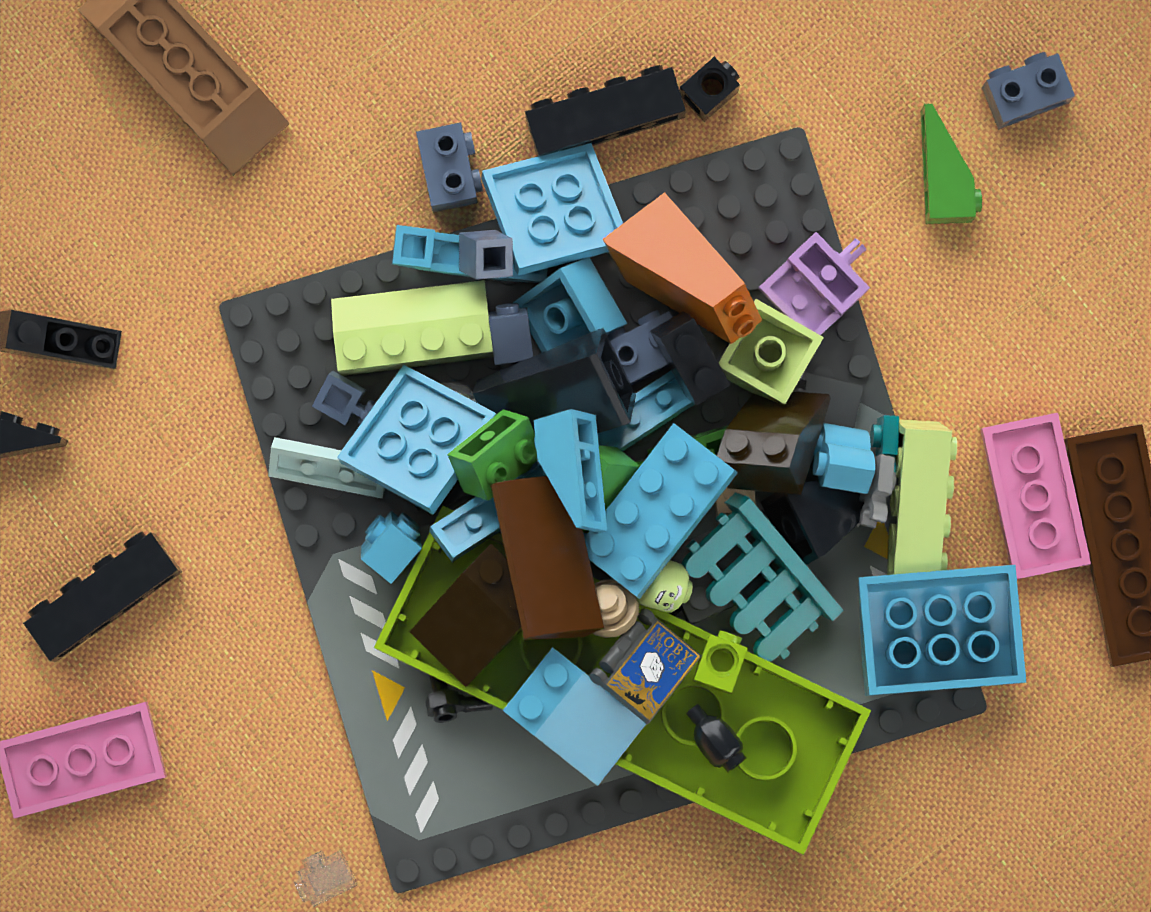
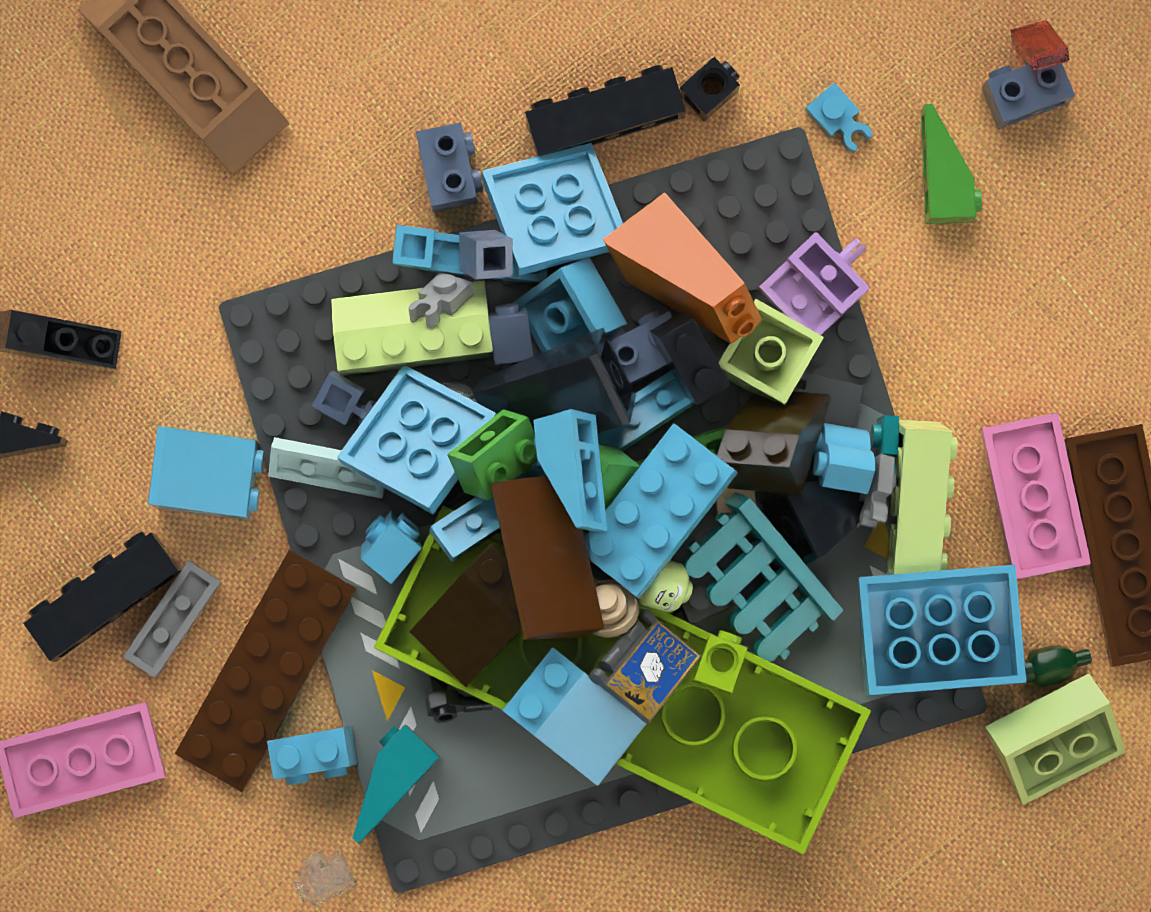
black plant [686,704,746,772] -> none
none -> light grey plate [123,560,222,679]
none -> medium azure slope [148,426,265,520]
none -> reddish brown plate [175,550,358,792]
none -> medium azure brick [267,726,359,785]
none -> teal slope [353,725,441,844]
none -> light grey plate [408,272,474,328]
none -> medium azure plate [805,82,873,154]
none -> yellowish green slope [985,674,1126,805]
none -> clear red tile [1010,20,1070,70]
none -> dark green plant [1024,645,1092,687]

